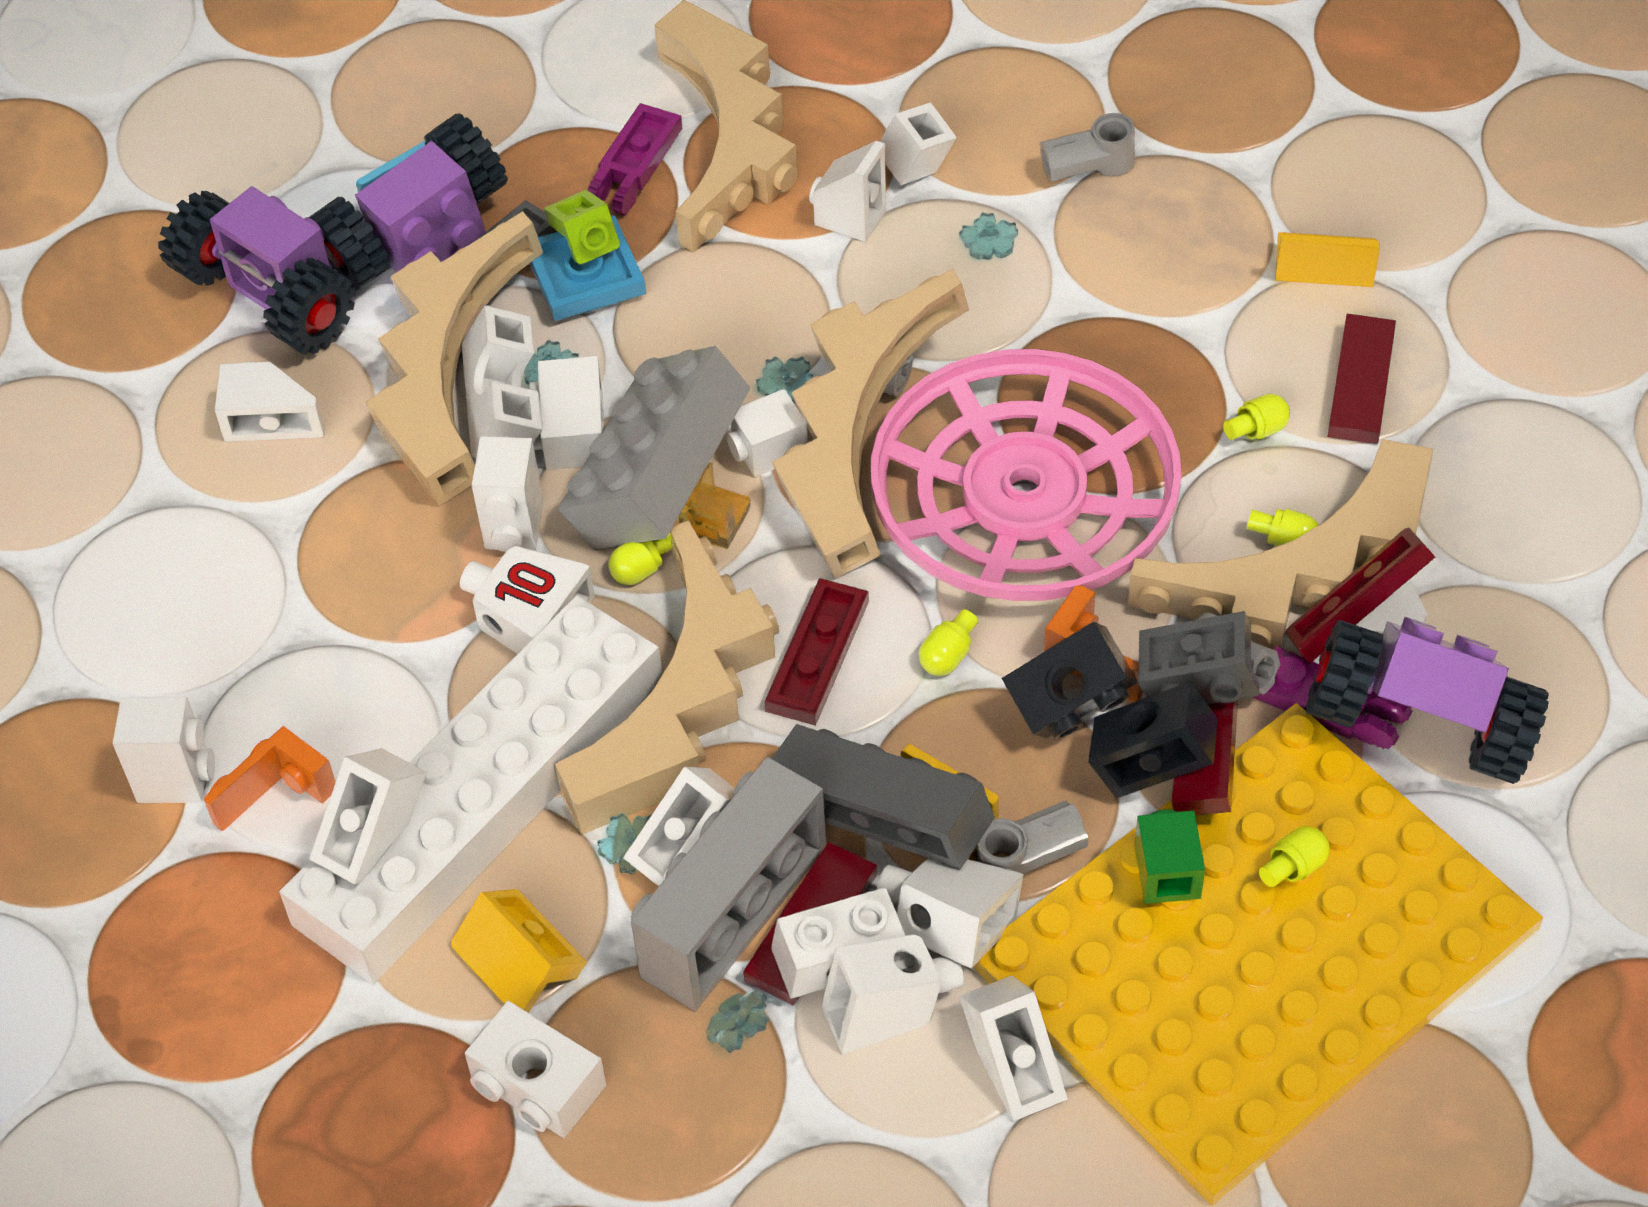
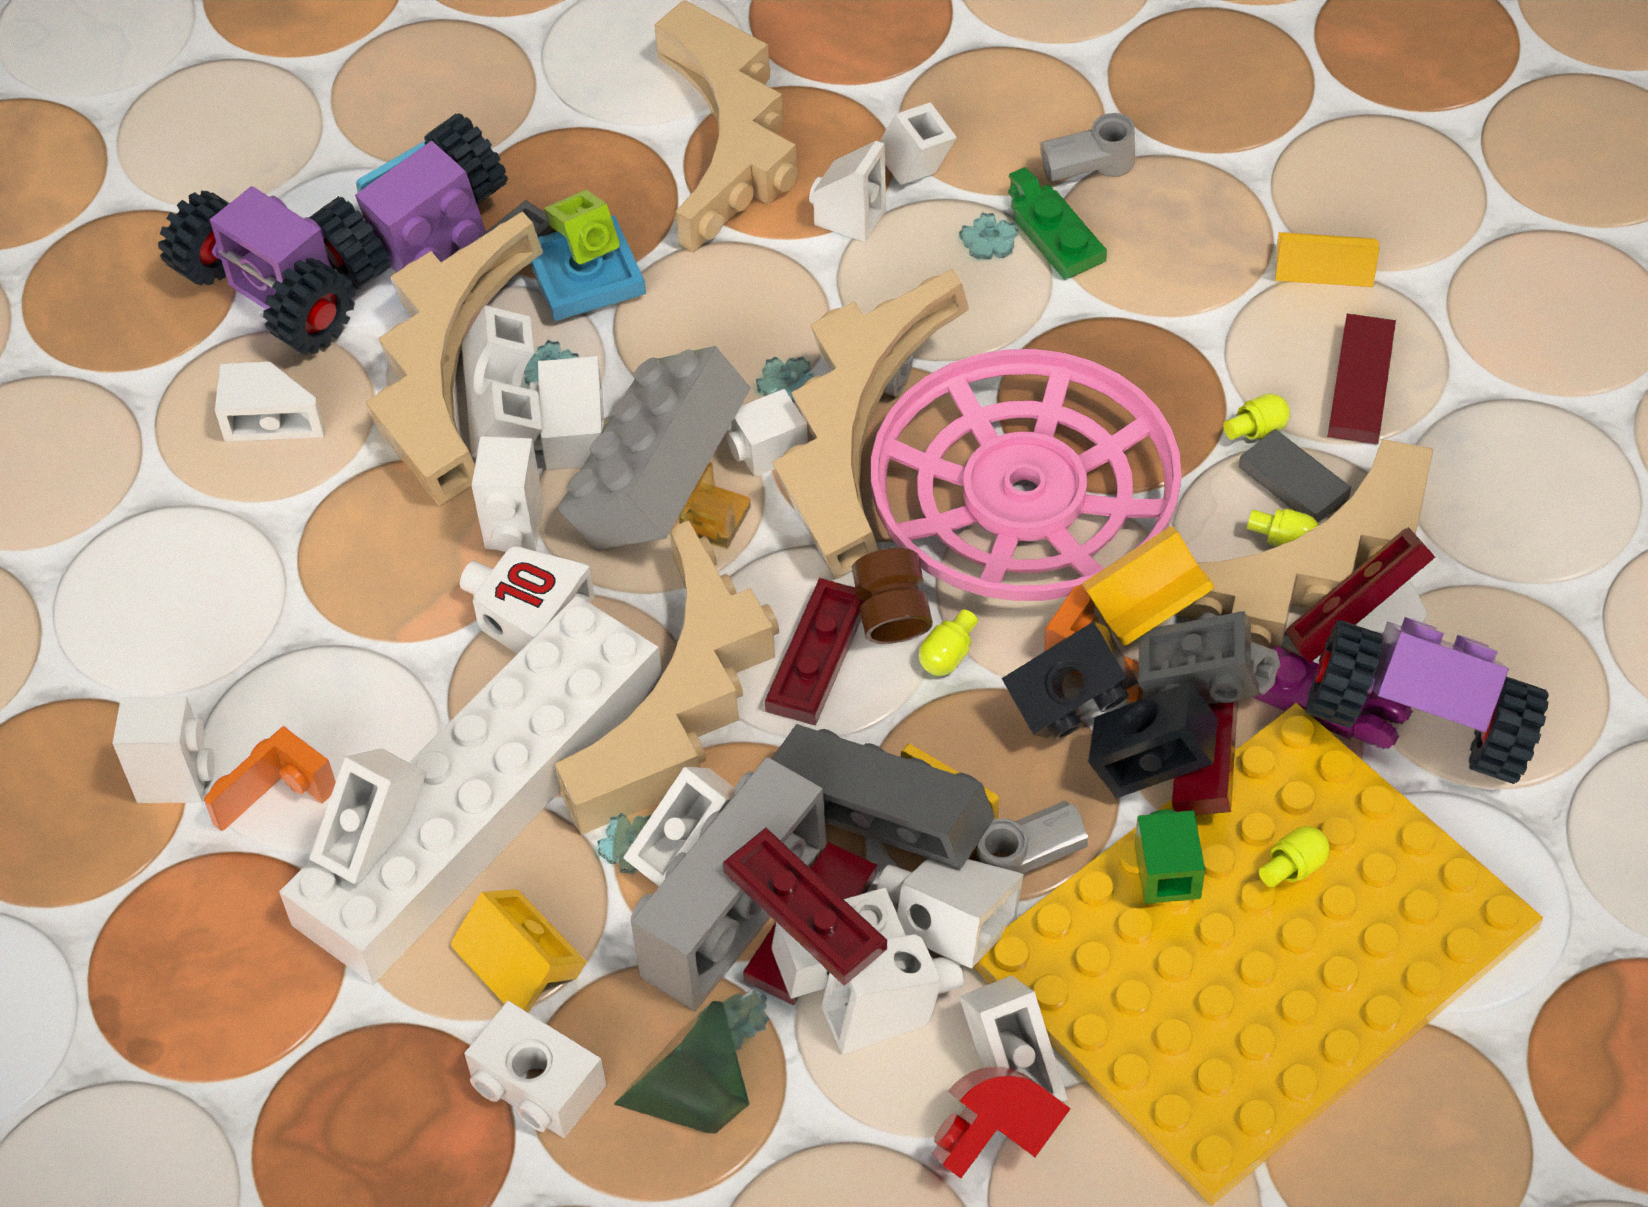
magenta hinge [588,103,683,216] -> none
neon yellow cylinder [608,533,672,585] -> none
none -> clear green slope [614,1001,750,1134]
none -> dark red tile [723,827,887,986]
none -> reddish brown wheel [852,548,933,644]
none -> red brick [931,1067,1071,1179]
none -> green hinge [1008,167,1107,280]
none -> yellow panel [1081,525,1215,646]
none -> dark grey tile [1239,429,1351,523]

